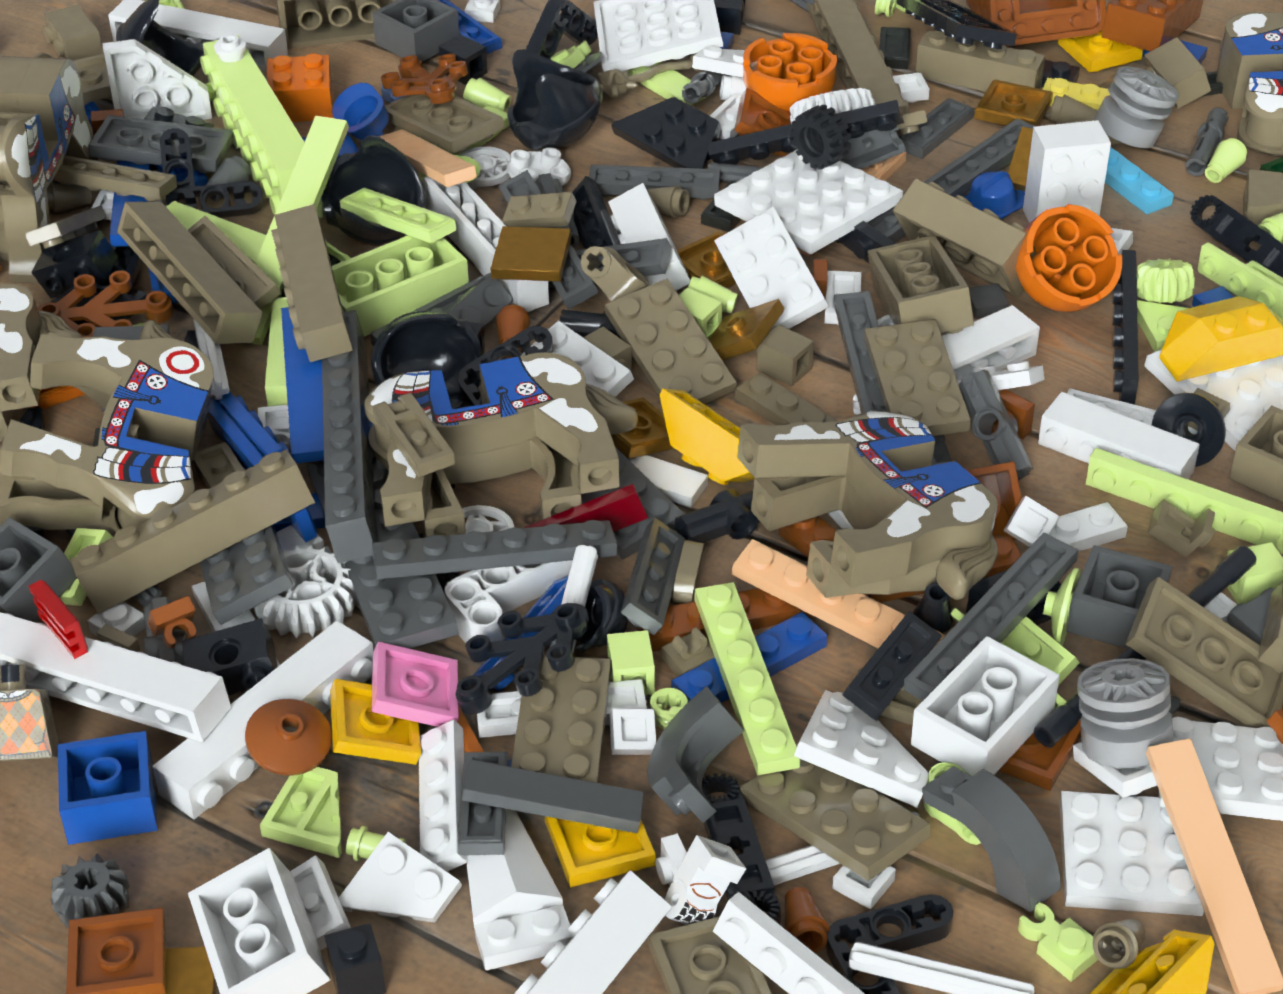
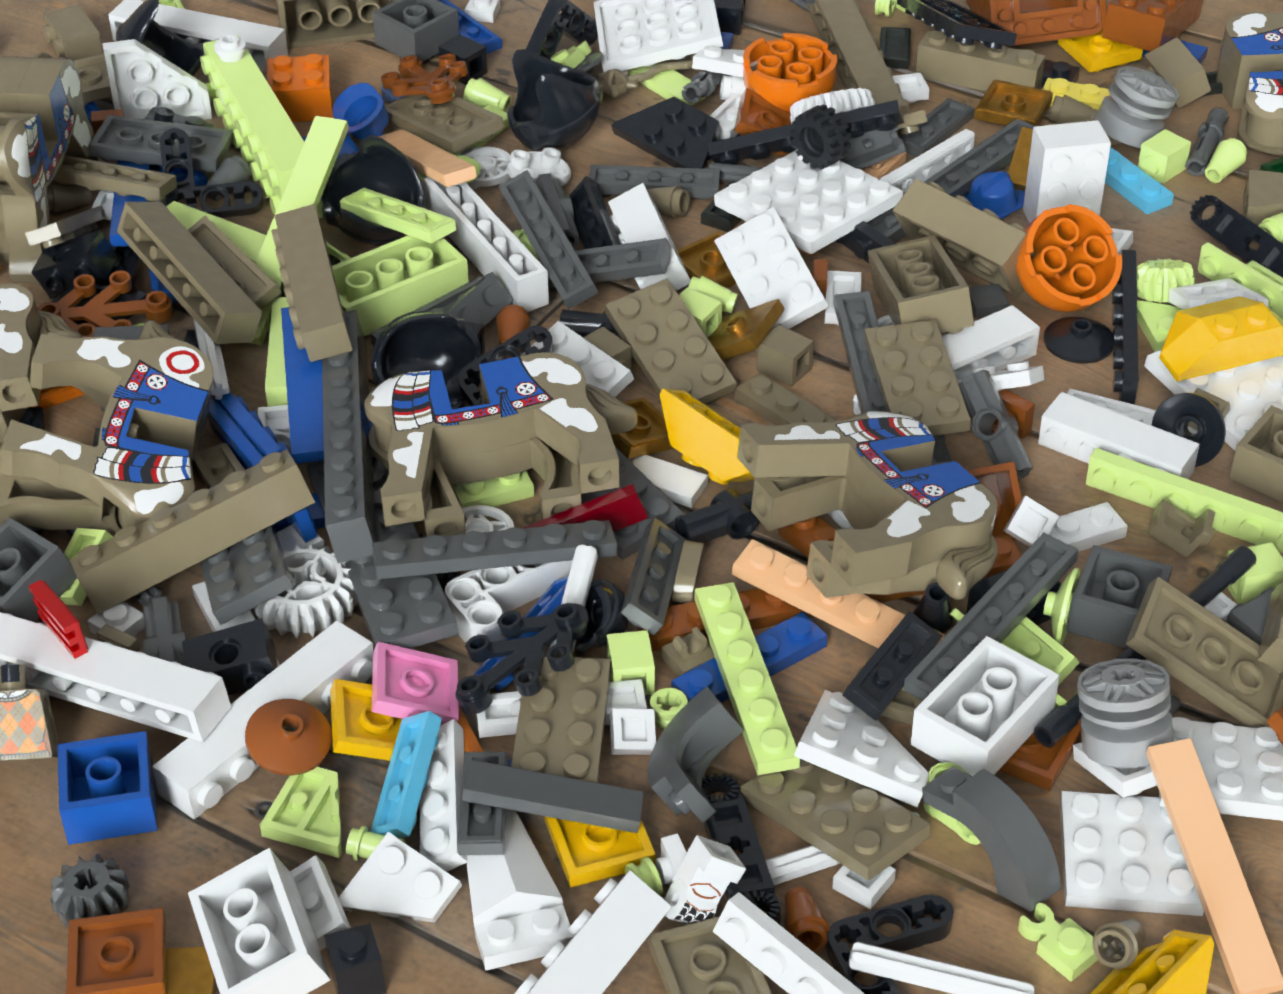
dark orange tile [147,595,196,649] -> none
dark tan plate [373,393,455,477] -> none
pearl gold tile [490,226,571,281] -> none
dark tan plate [502,192,576,228] -> none
dark tan piece [581,246,649,301] -> none
none -> medium azure plate [370,711,442,838]
none -> yellowish green plate [450,470,534,508]
none -> yellowish green bush [624,857,663,896]
none -> white tile [880,129,975,195]
none -> black dish [1044,317,1114,364]
none -> yellowish green brick [1138,129,1191,184]
none -> white wing [1169,278,1269,310]

